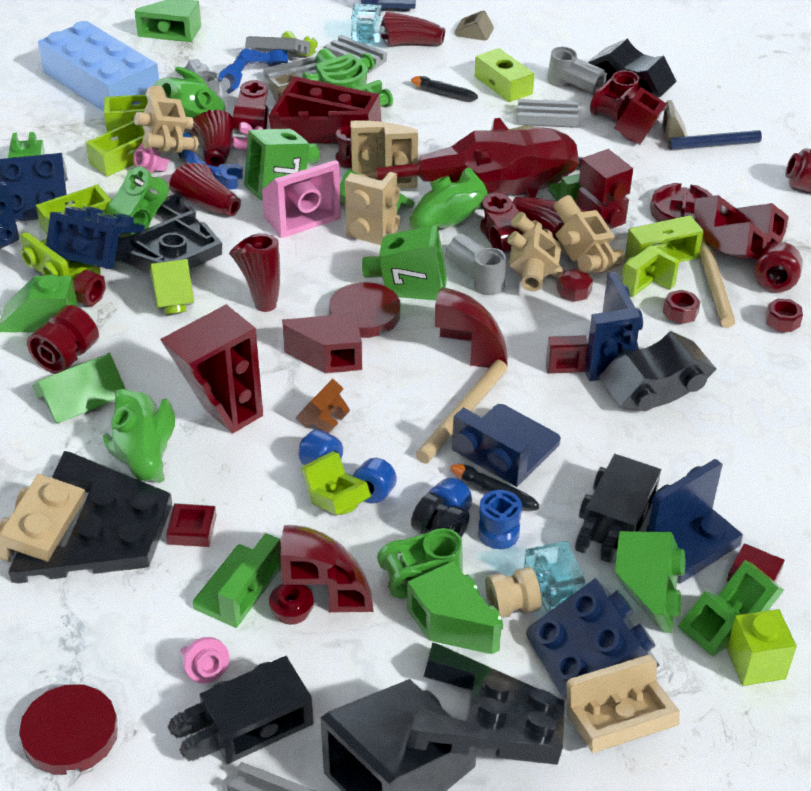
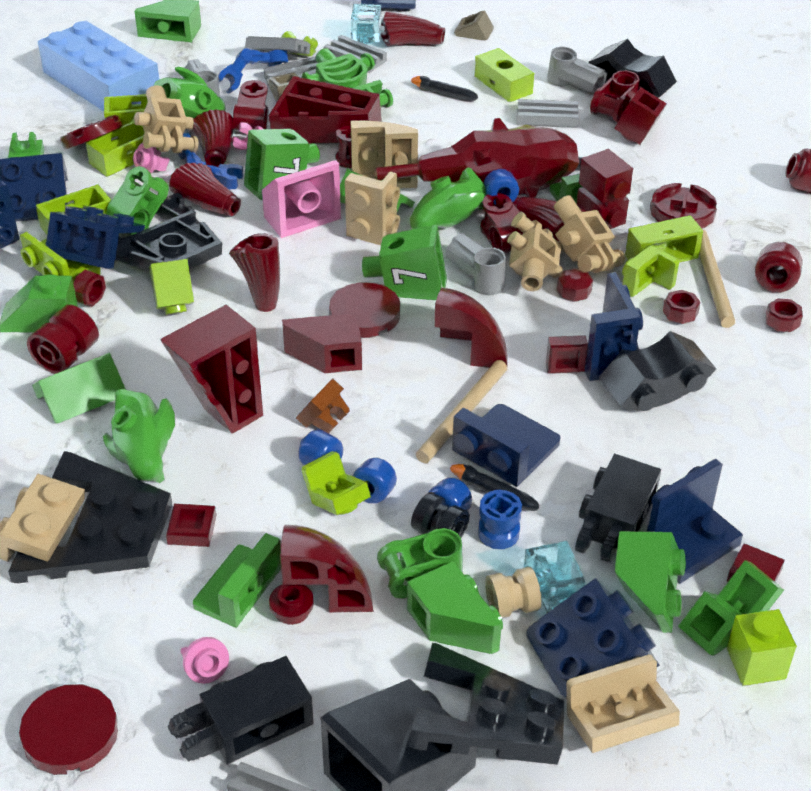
dark tan slope [662,100,688,143] -> none
dark blue bar [668,130,762,150] -> none
brick [694,195,789,259] -> none
none -> dark red tile [60,114,123,149]
none -> blue piece [484,169,519,205]

